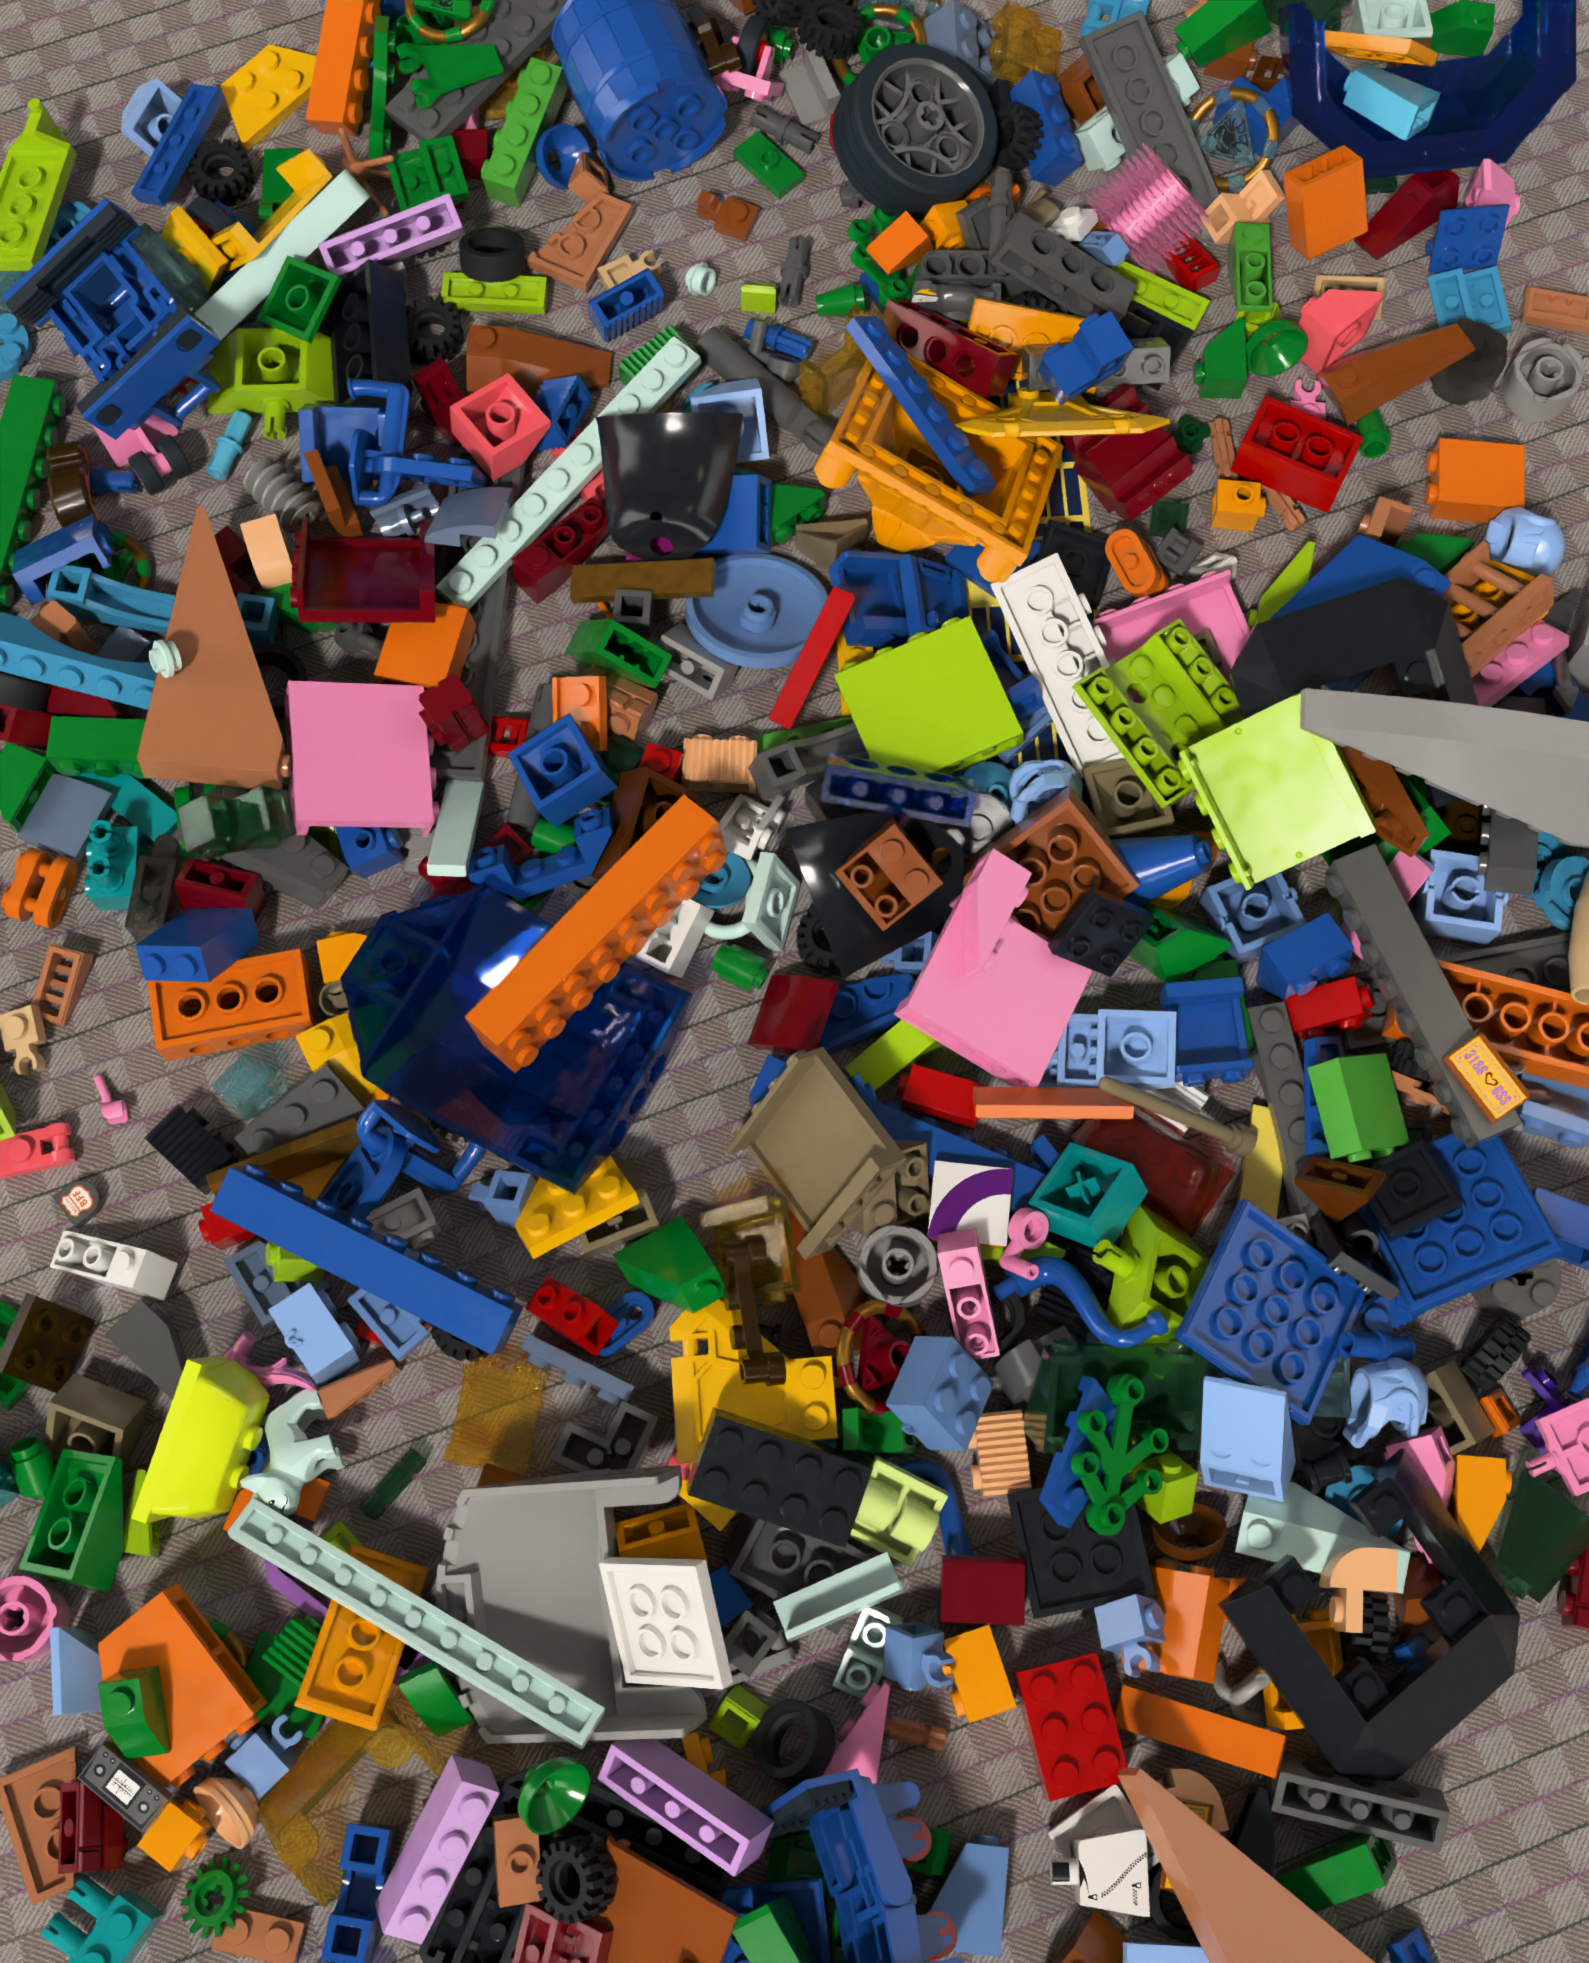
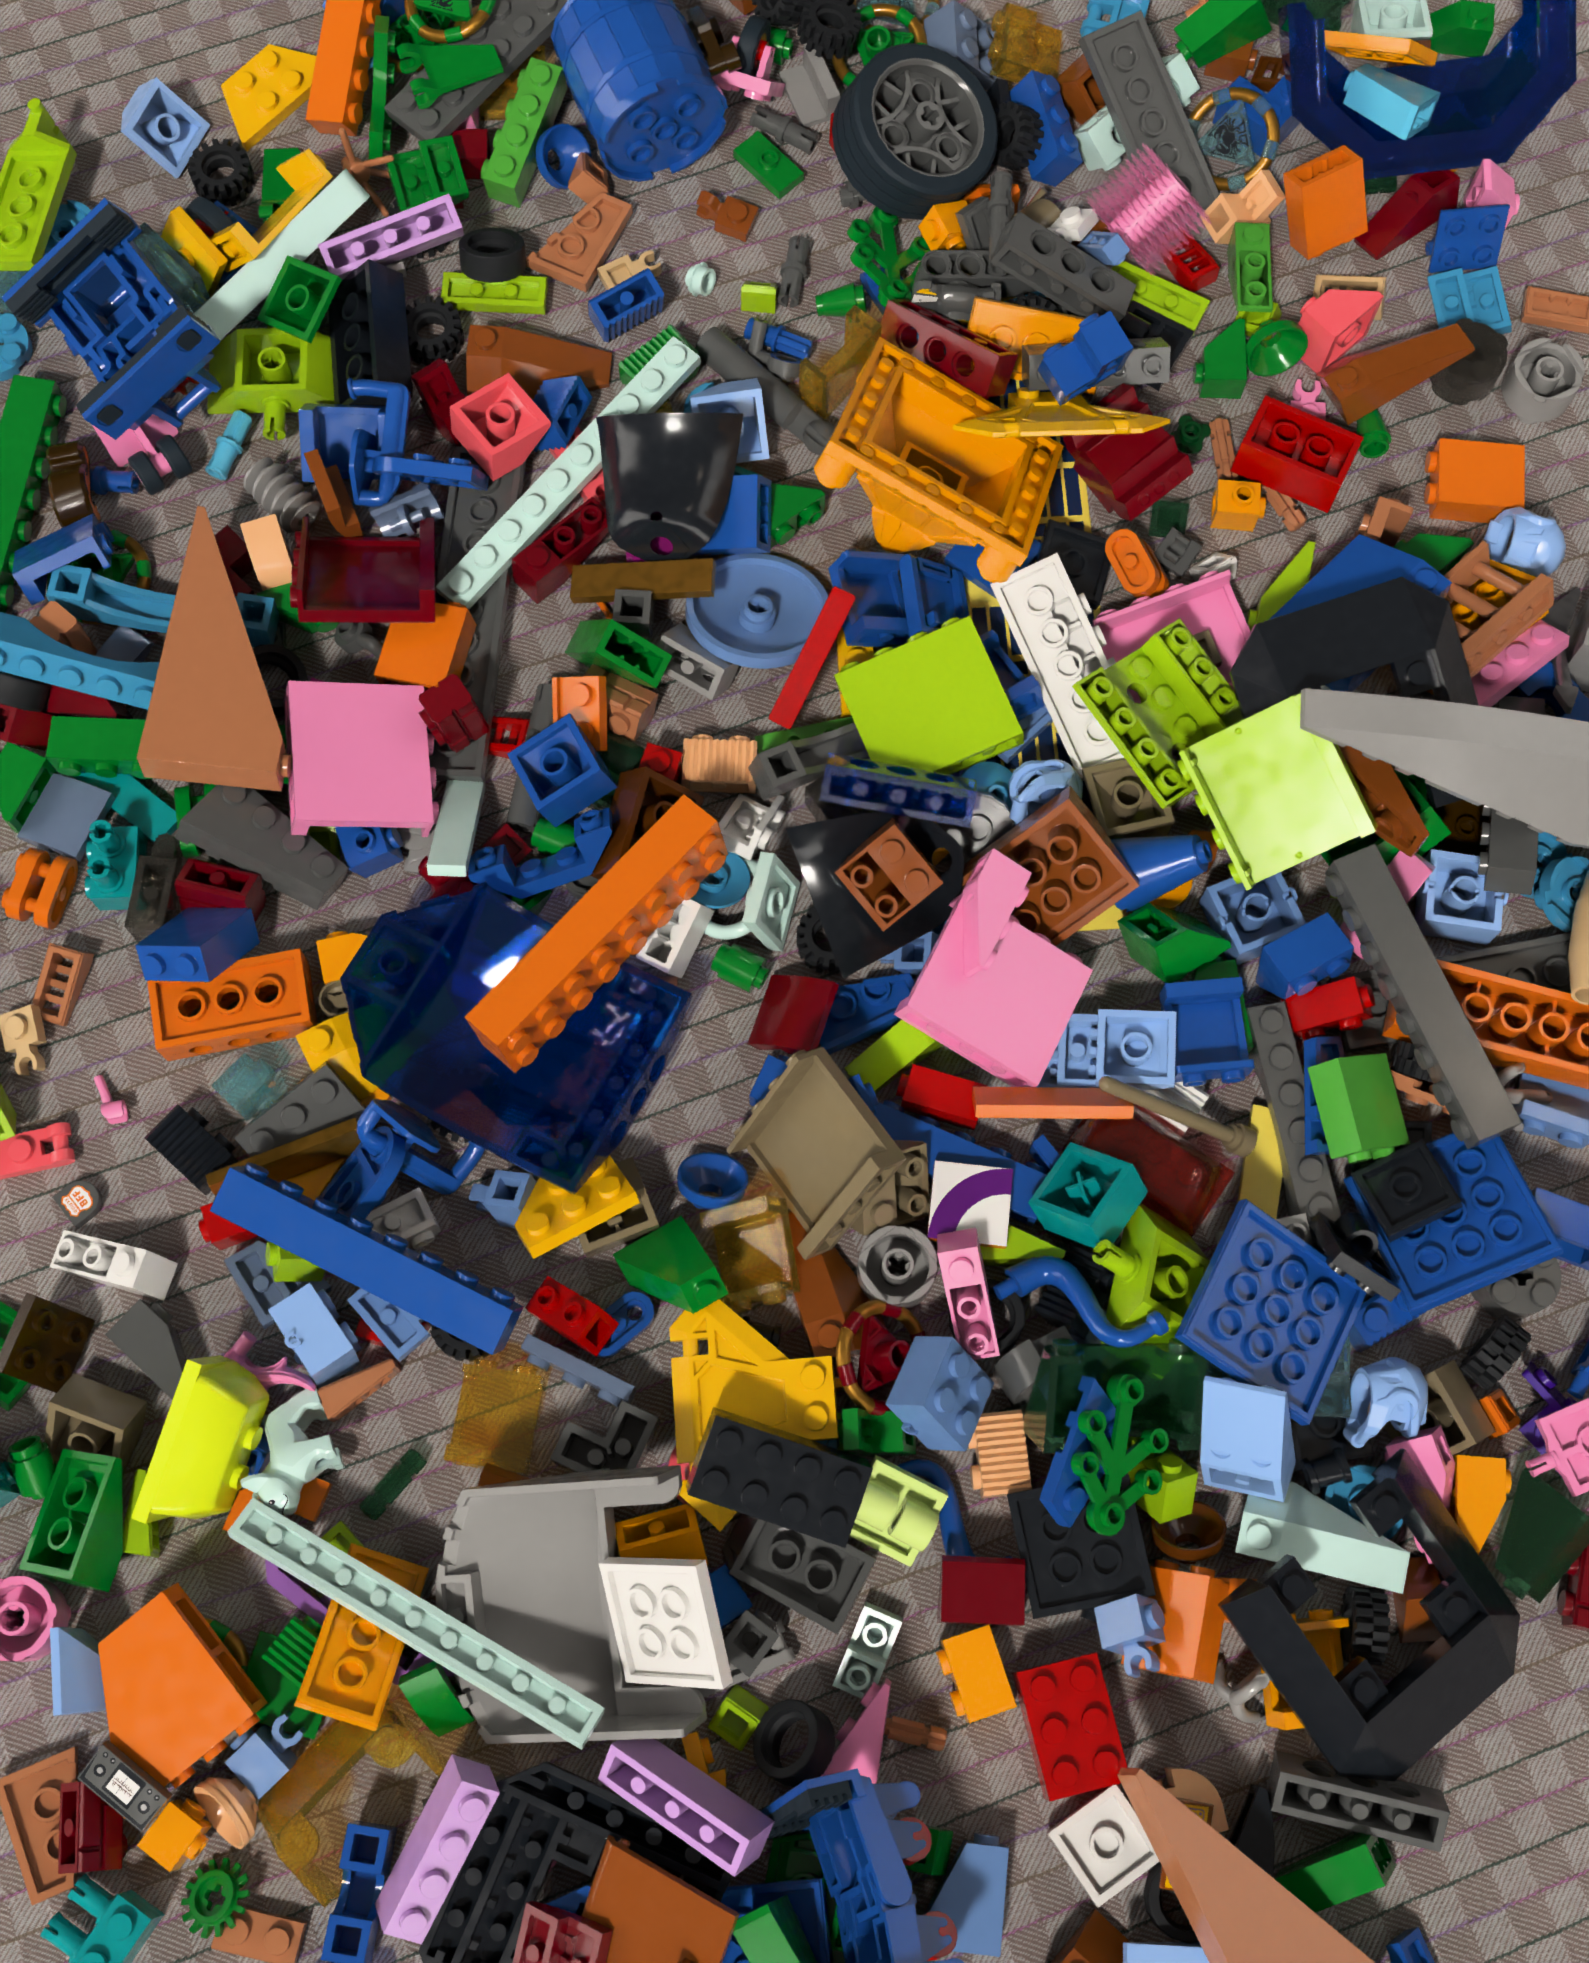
green slope [98,1665,171,1759] -> none
blue plate [131,83,225,207] -> none
light aqua plate [149,639,182,678] -> none
clear green brick [177,786,297,858] -> none
sand blue slope [425,487,513,547] -> none
nougat plate [492,1812,543,1908] -> none
green piece [518,1757,590,1835] -> none
black tyre [536,1835,617,1924] -> none
dark brown plate [721,1234,786,1386] -> none
light aqua panel [773,1552,904,1642] -> none
dark tan slope [795,518,868,572] -> none
blue plate [845,316,997,497] -> none
orange slope [866,211,934,275] -> none
medium blue brick [883,1621,954,1691] -> none
bright pink plate [999,1207,1049,1280] -> none
black plate [1048,887,1156,977] -> none
white torso [1049,1827,1150,1917] -> none
orange tile [1114,1685,1287,1779] -> none
reddish brown slope [1294,1155,1386,1224] -> none
light nougat brick [1319,1547,1397,1633] -> none
blue pin [1338,1330,1416,1363] -> none
blue tile [1388,1632,1431,1665] -> none
slope [1442,1032,1531,1125] -> none
none -> blue piece [677,1152,748,1212]

